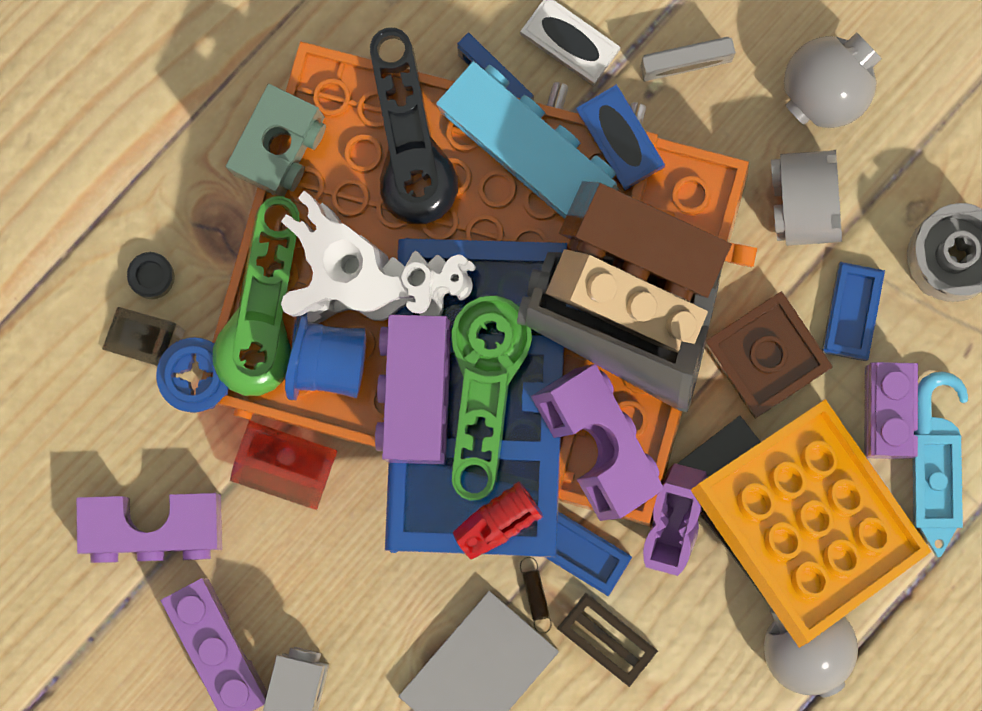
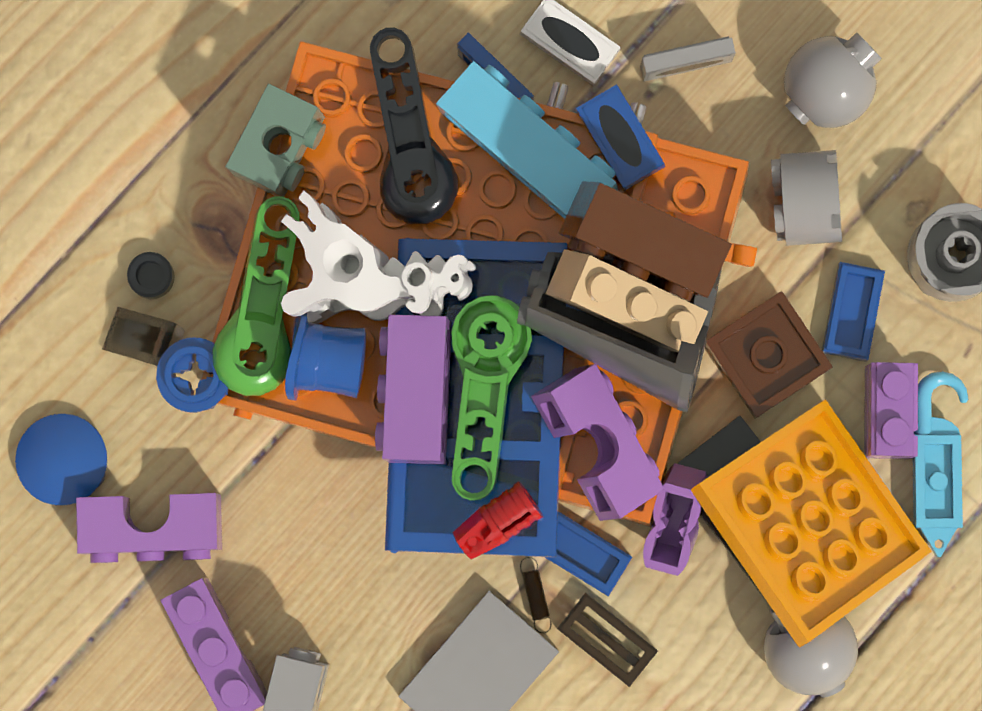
clear red brick [230,420,337,510] -> none
none -> blue dish [15,414,107,506]

